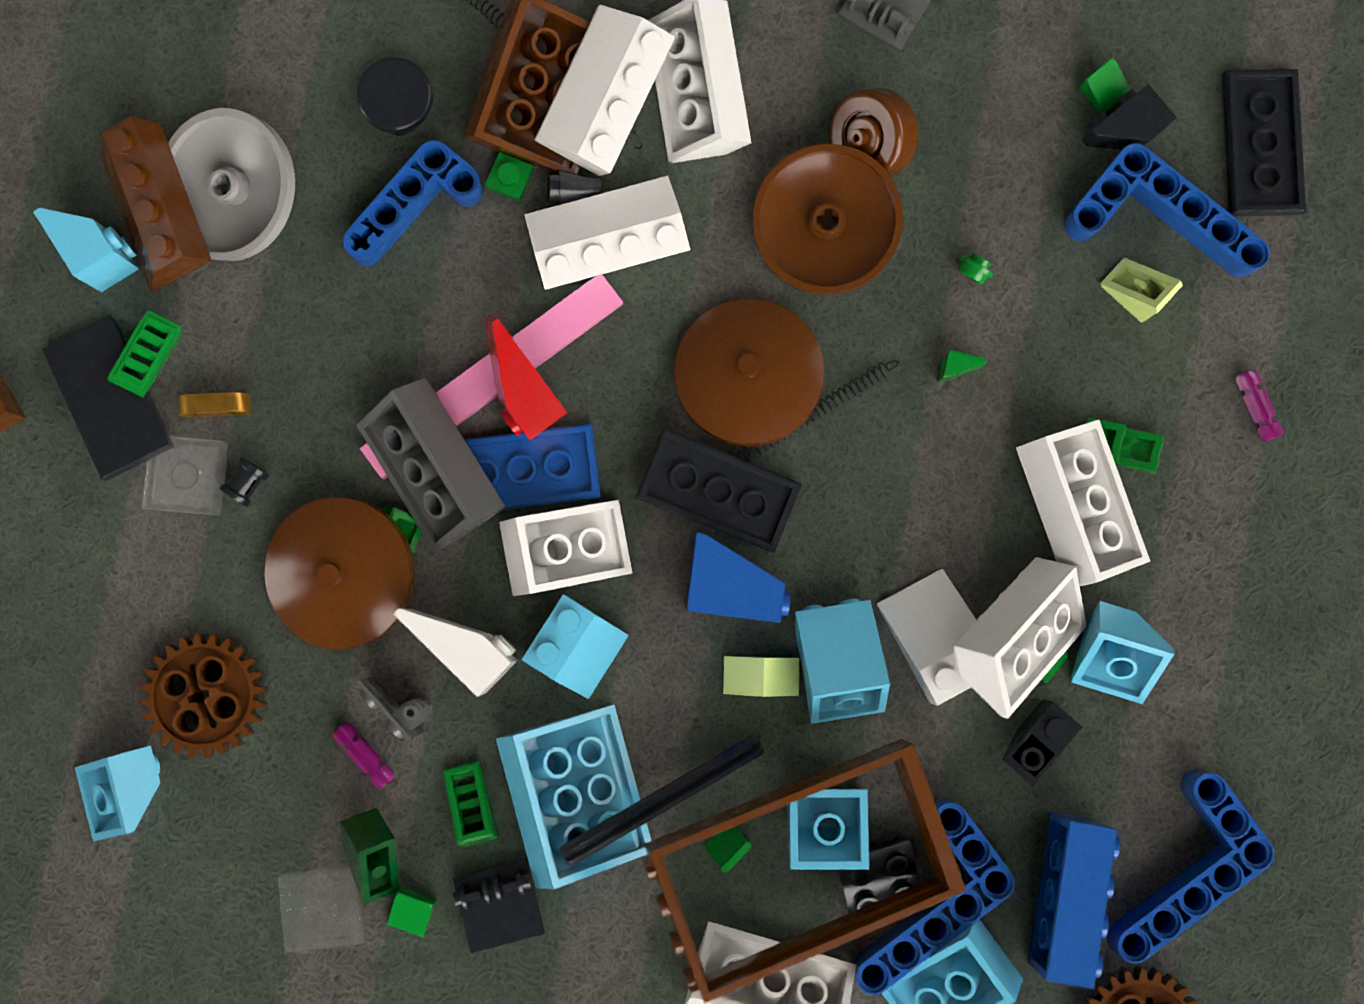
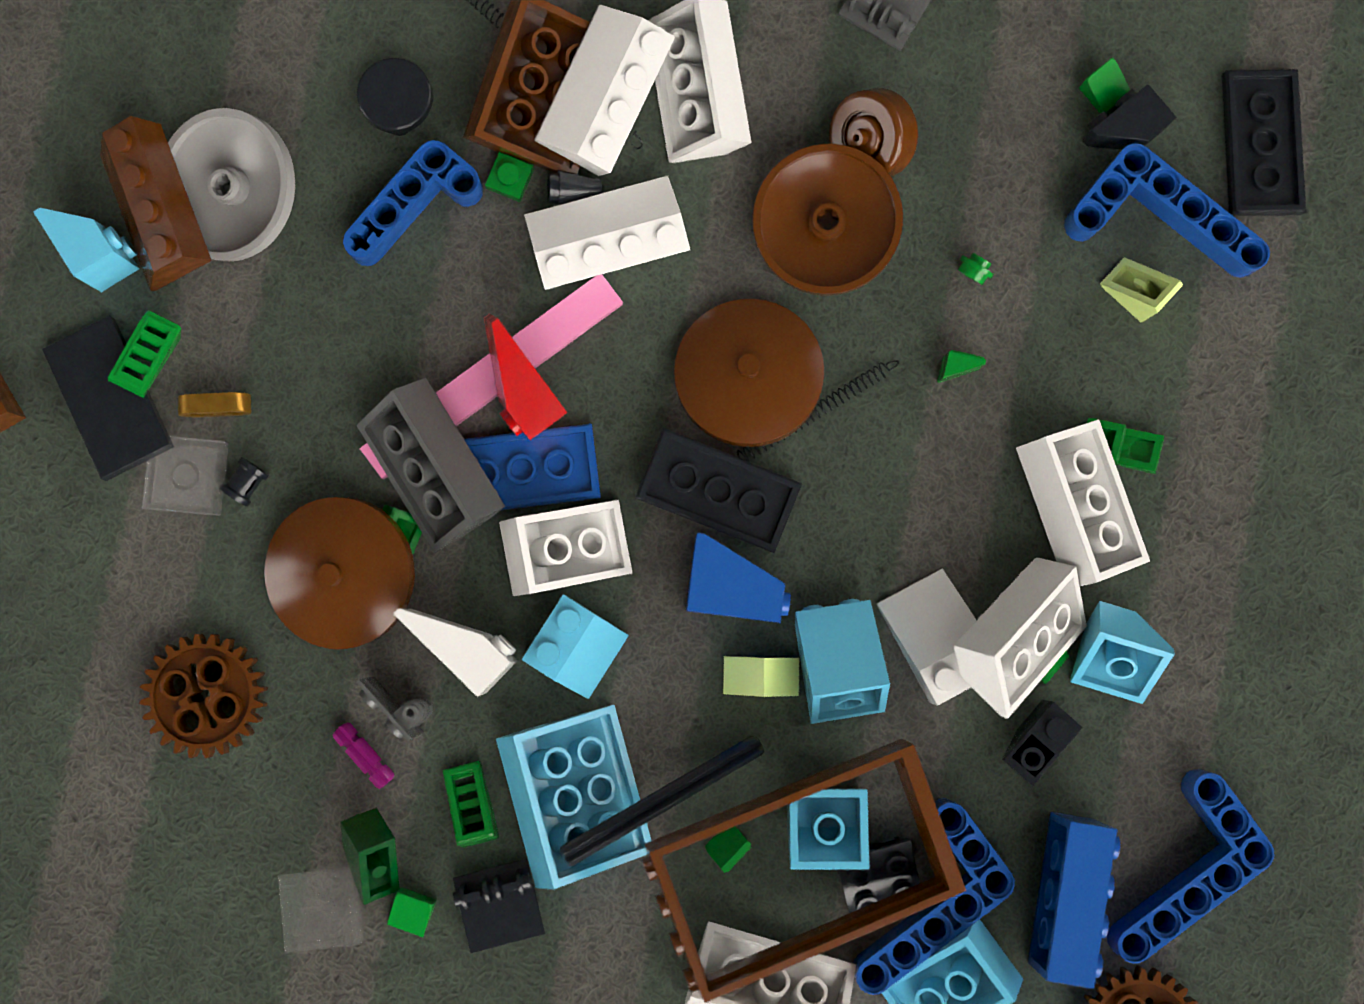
medium azure slope [75,745,160,842] -> none
magenta axle [1236,370,1283,442] -> none

